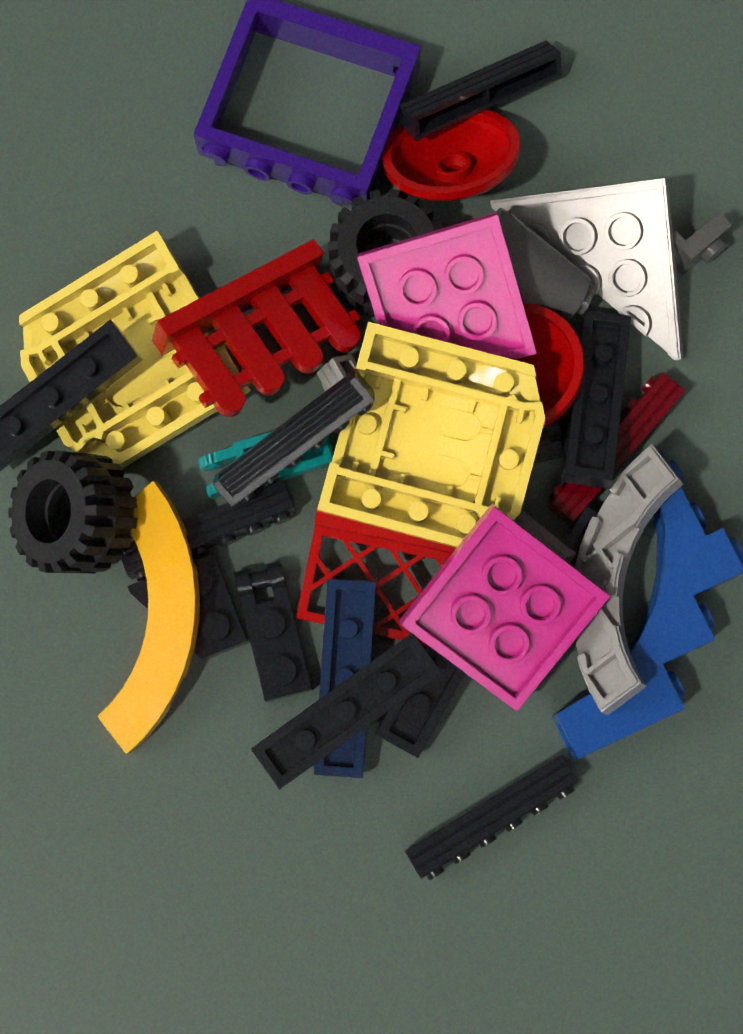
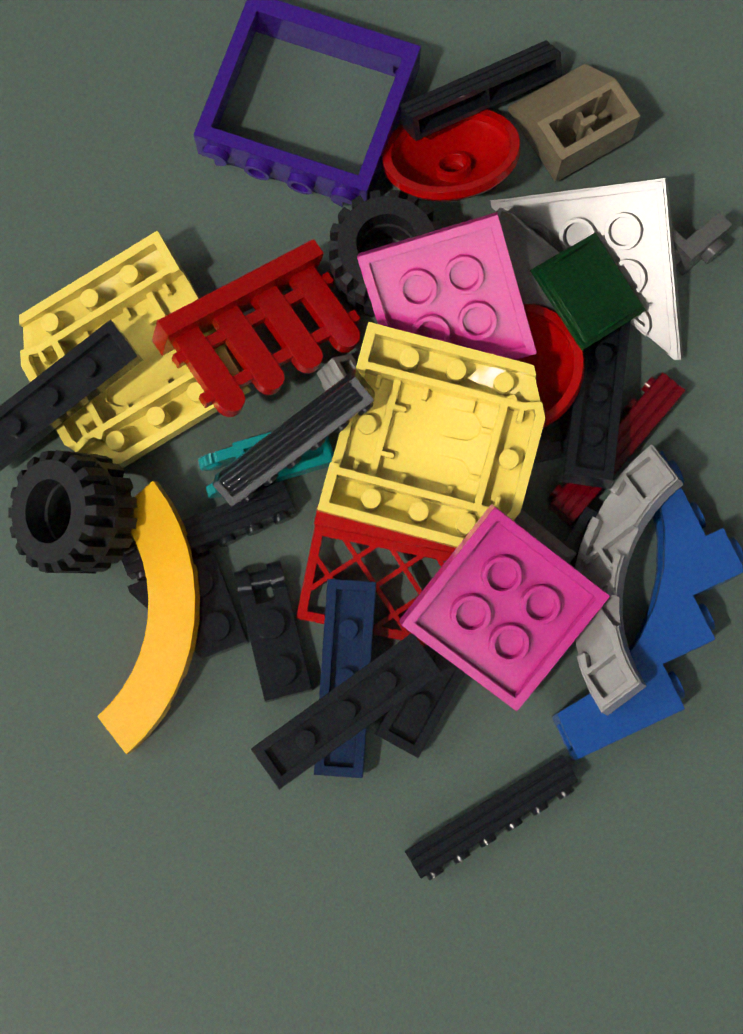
none -> dark tan slope [508,64,640,183]
none -> dark green piece [530,232,646,350]

